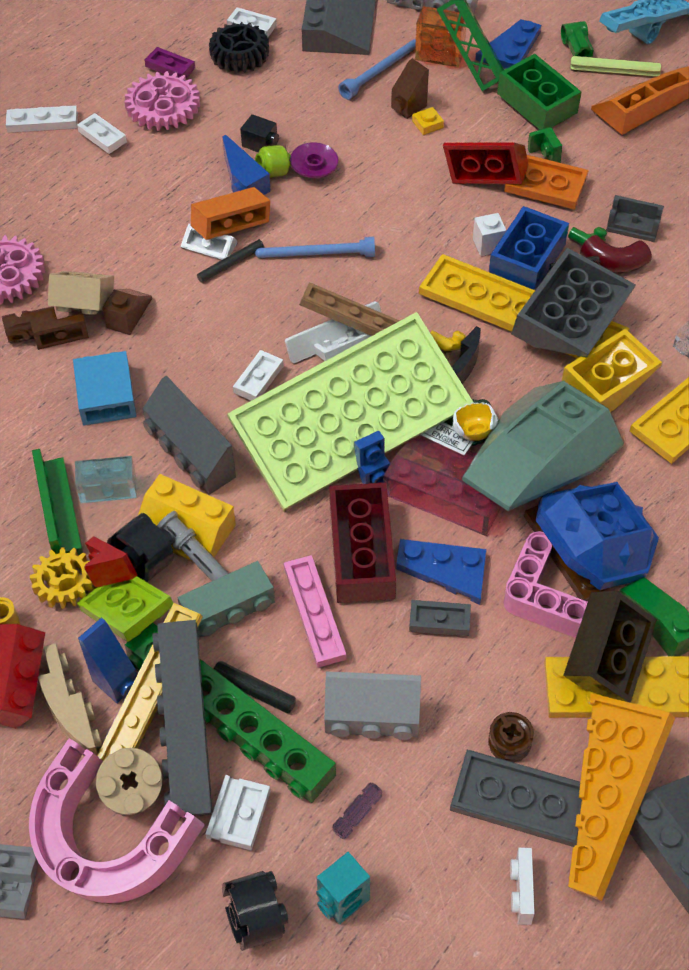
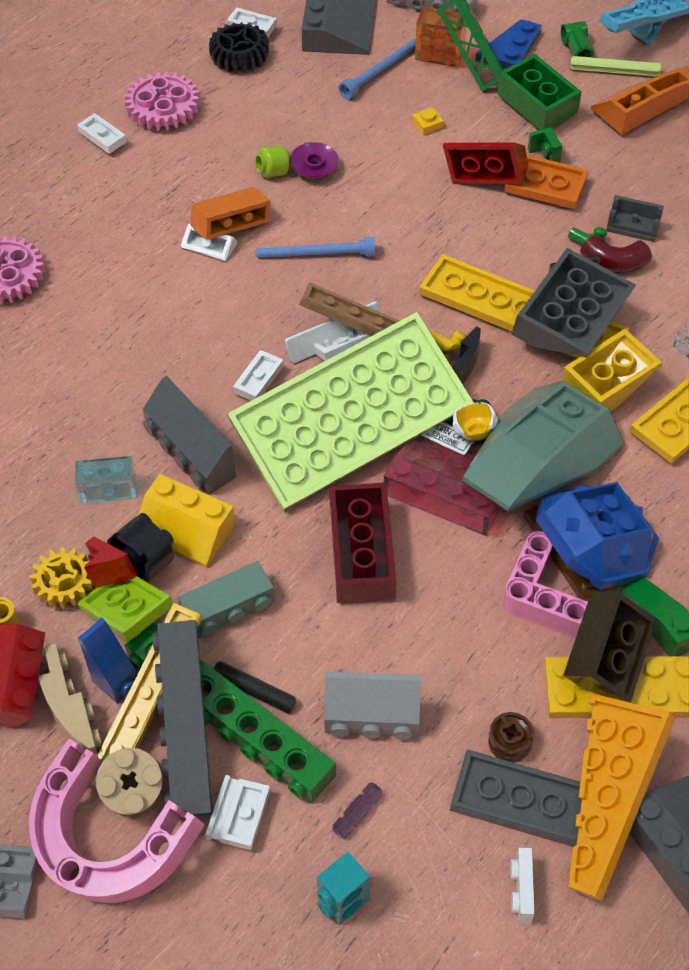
reddish brown plate [2,306,89,350] -> none
white plate [6,106,78,133] -> none
green fence [32,449,83,555] -> none
tan brick [48,271,114,315] -> none
dark azure brick [73,351,137,426] -> none
reddish brown slope [103,289,152,335] -> none
magenta plate [144,47,195,78] -> none
light grey pin [157,511,229,581] -> none
pearl dark grey bar [197,239,264,283] -> none
blue slope [222,135,271,195] -> none
black brick [222,871,289,951] -> none
black brick [240,114,279,153] -> none
bright pink plate [284,555,346,668] -> none
blue slope [354,431,390,484] -> none
reddish brown slope [391,58,429,119] -> none
blue wing [396,539,486,605] -> none
dark grey plate [409,600,471,636] -> none
white brick [473,213,507,256] -> none
blue brick [489,206,569,290] -> none

